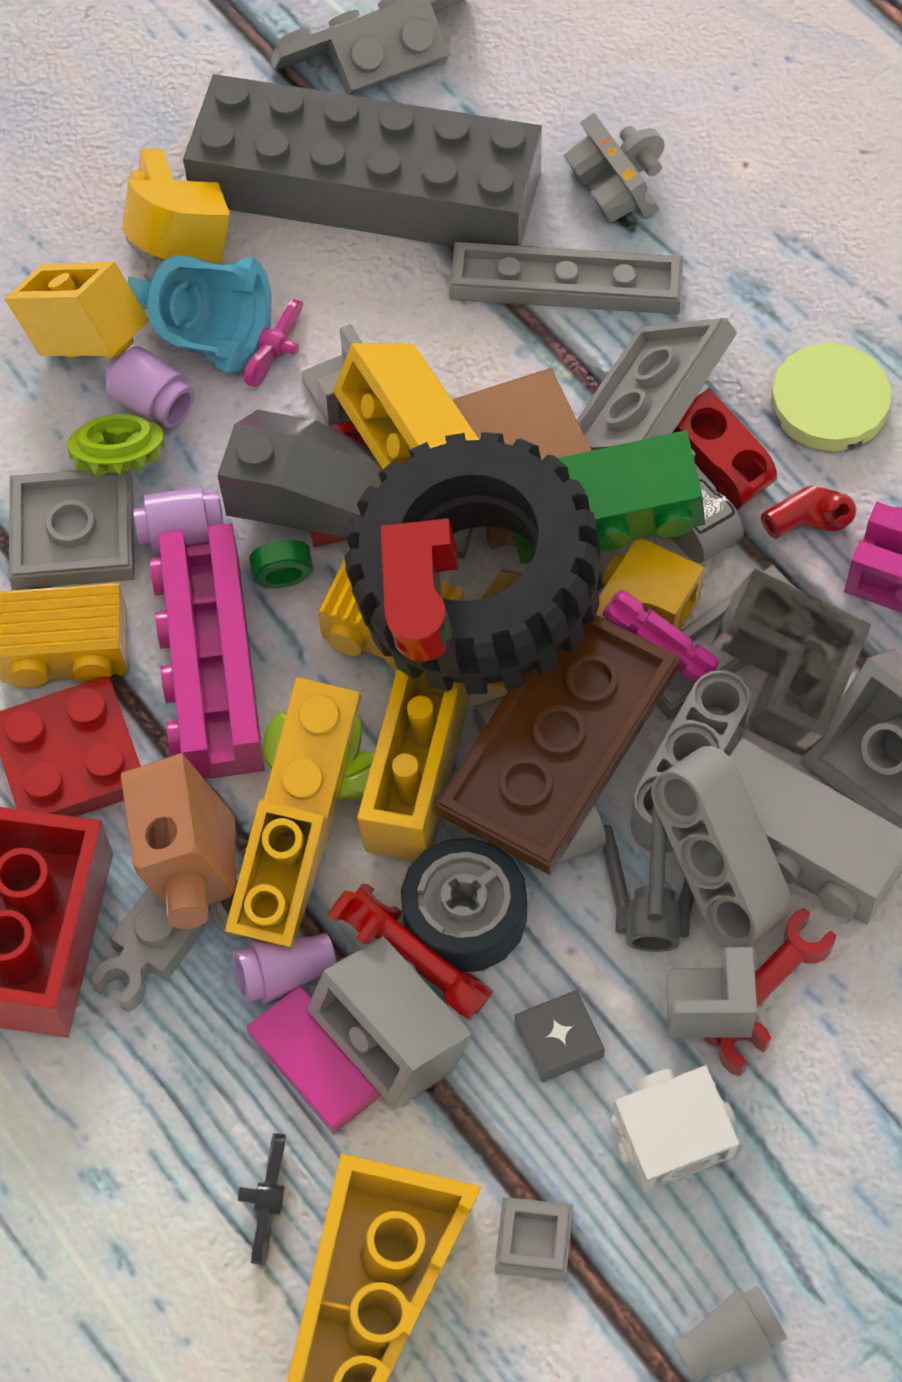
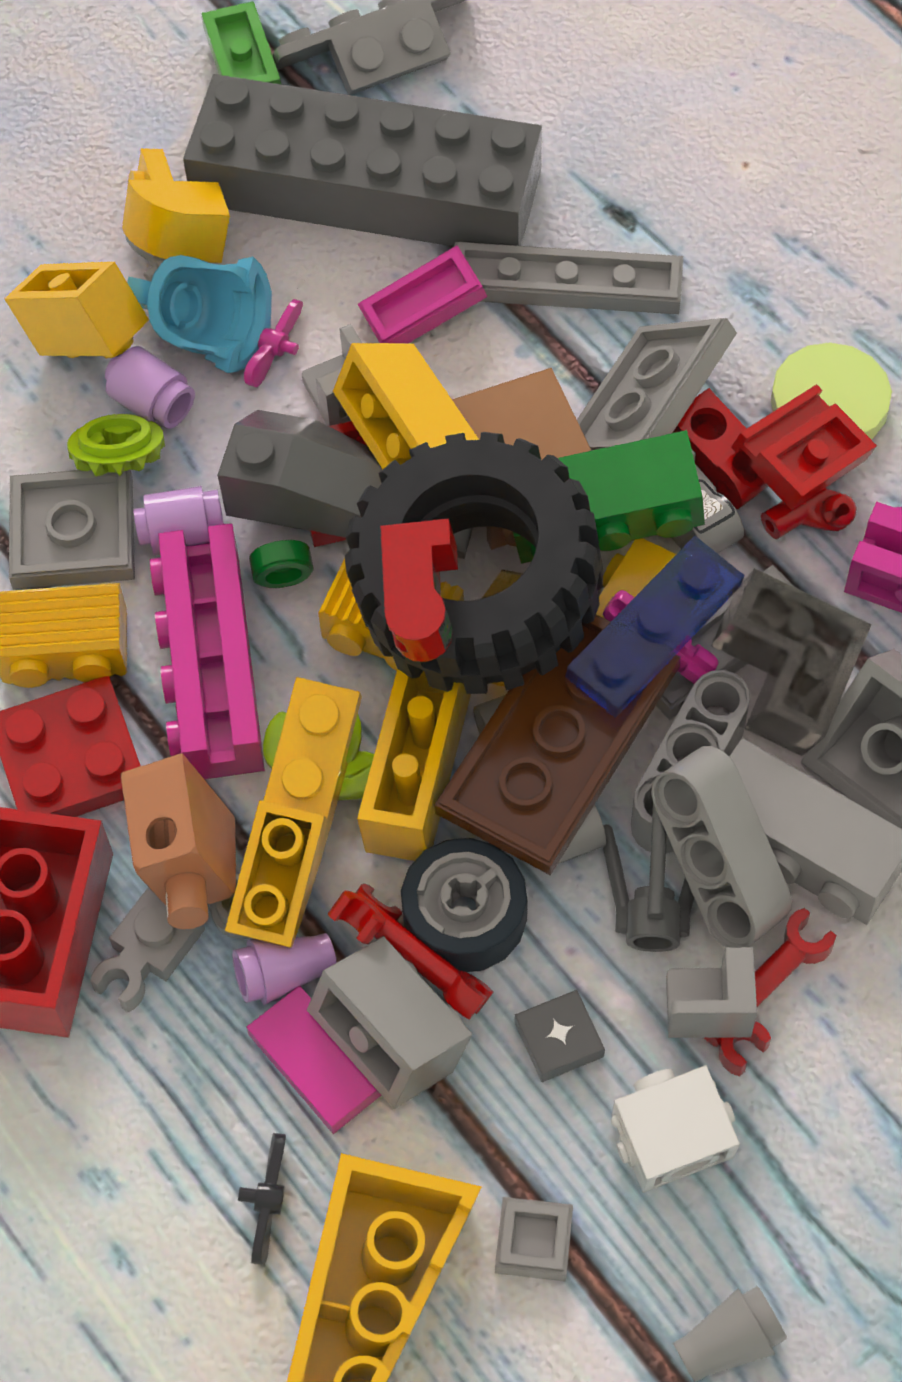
light grey hips [564,113,665,223] -> none
none -> bright green plate [201,1,281,84]
none -> dark pink tile [358,245,487,344]
none -> clear blue plate [566,536,745,718]
none -> red plate [731,384,877,510]

